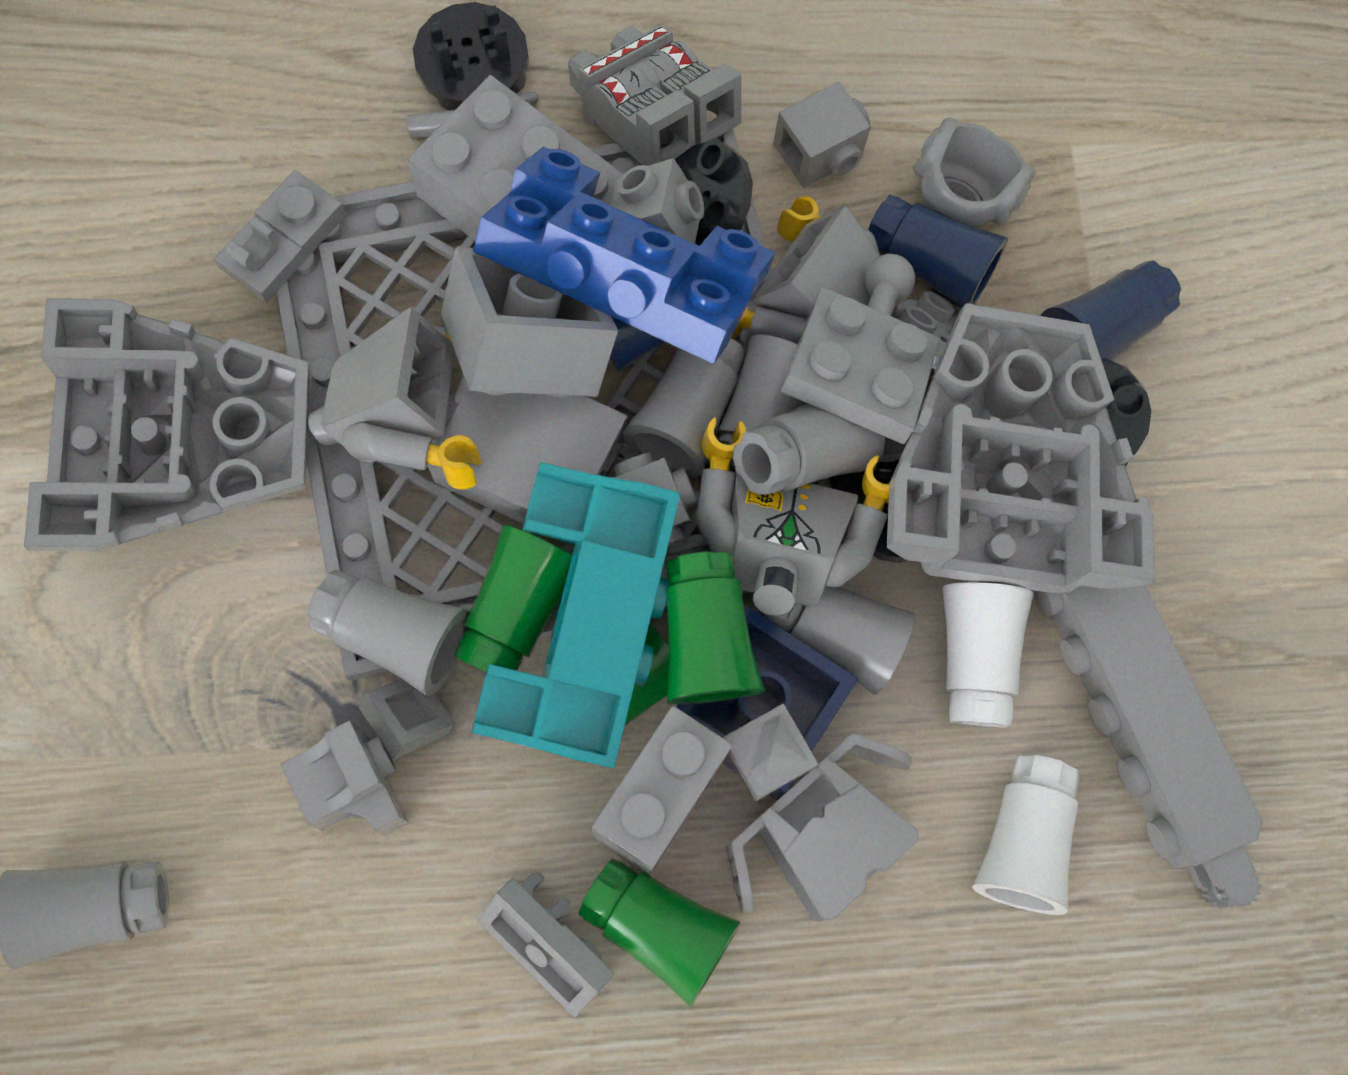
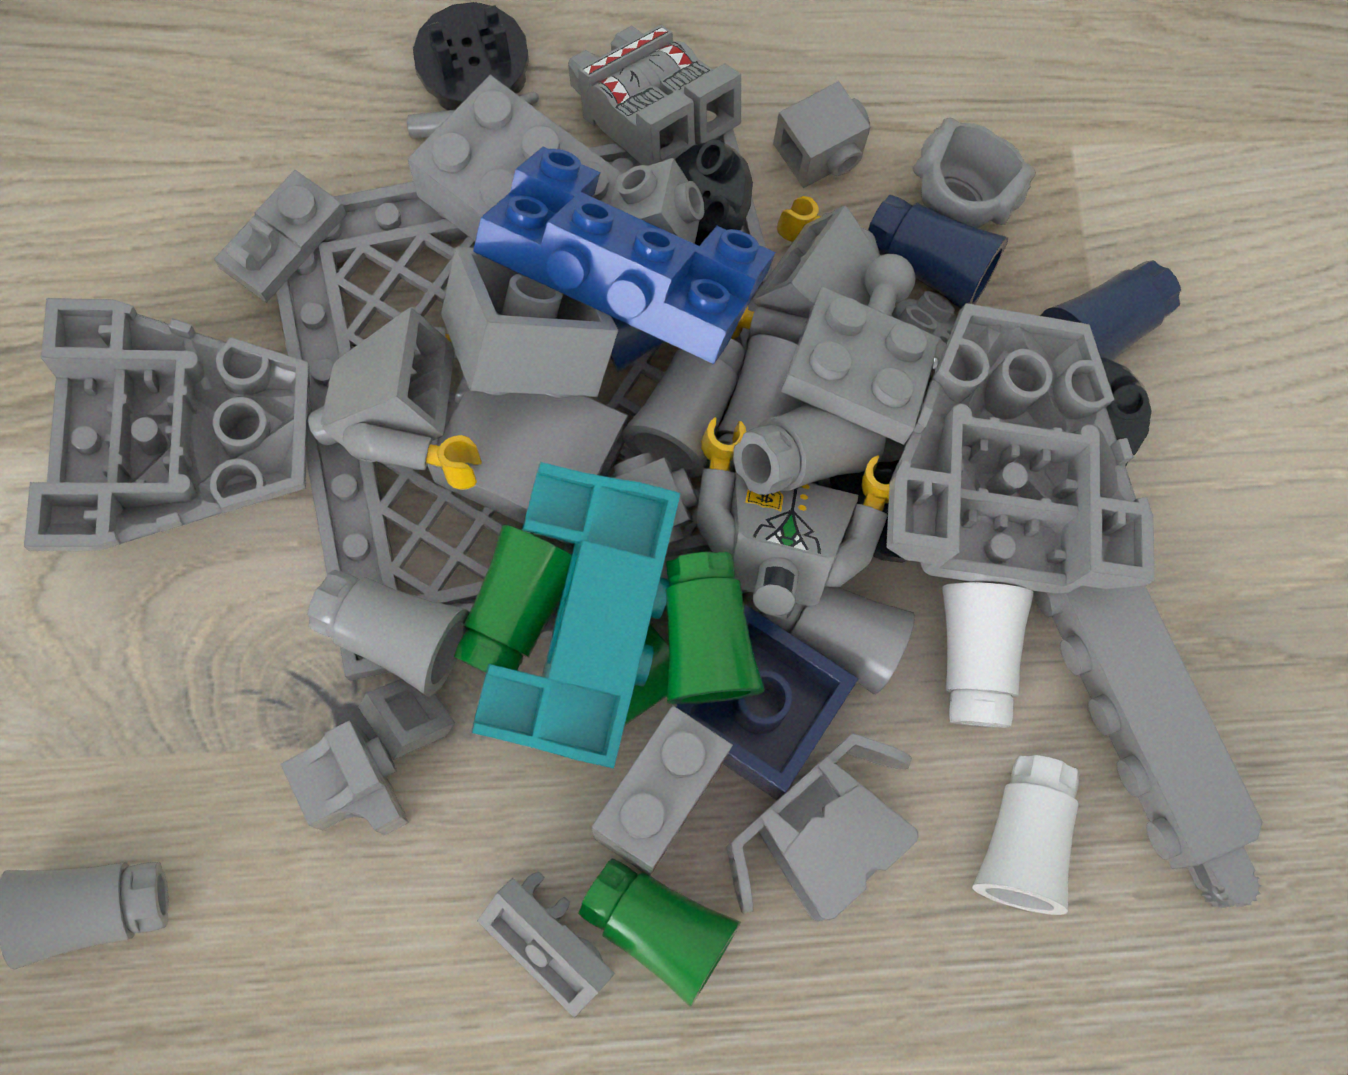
light grey tile [723,704,819,801] -> none

